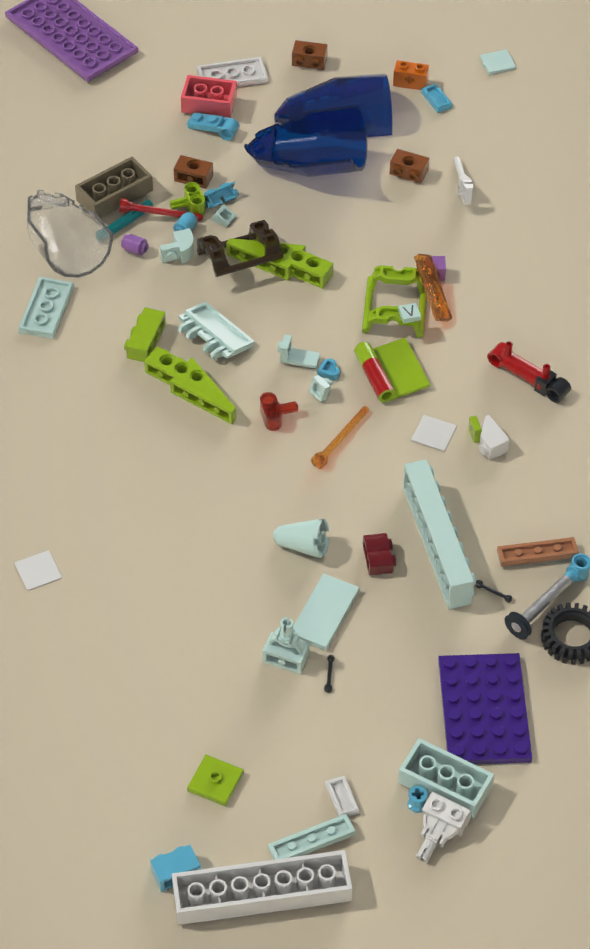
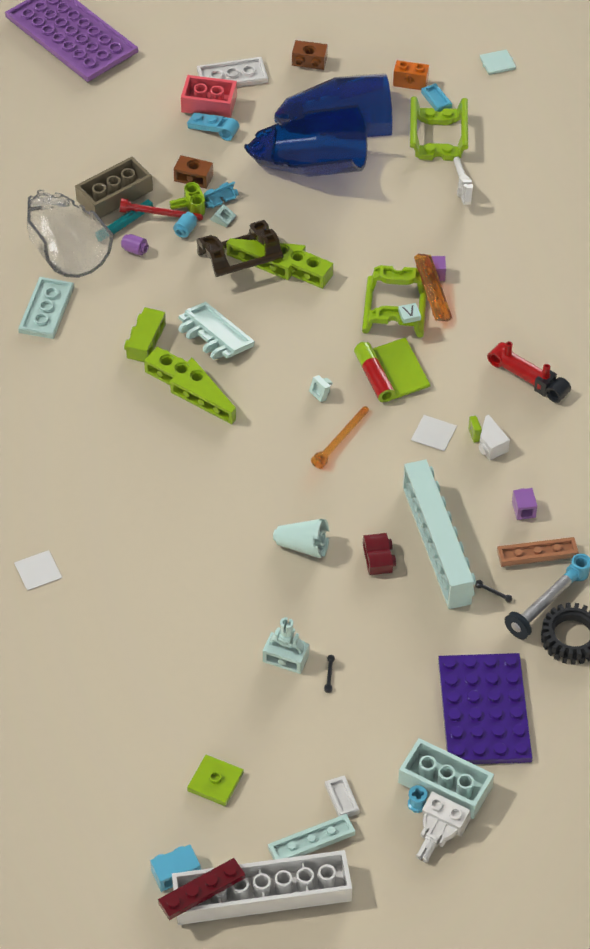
light aqua brick [160,228,194,264] -> none
clear red beam [260,392,298,431] -> none
light aqua bracket [278,334,320,368] -> none
light aqua tile [293,573,359,651] -> none
medium azure tile [317,359,340,381] -> none
dark orange brick [389,149,429,184] -> none
none -> dark red plate [158,858,246,921]
none -> lime piece [410,96,468,161]
none -> medium lavender brick [512,488,537,520]

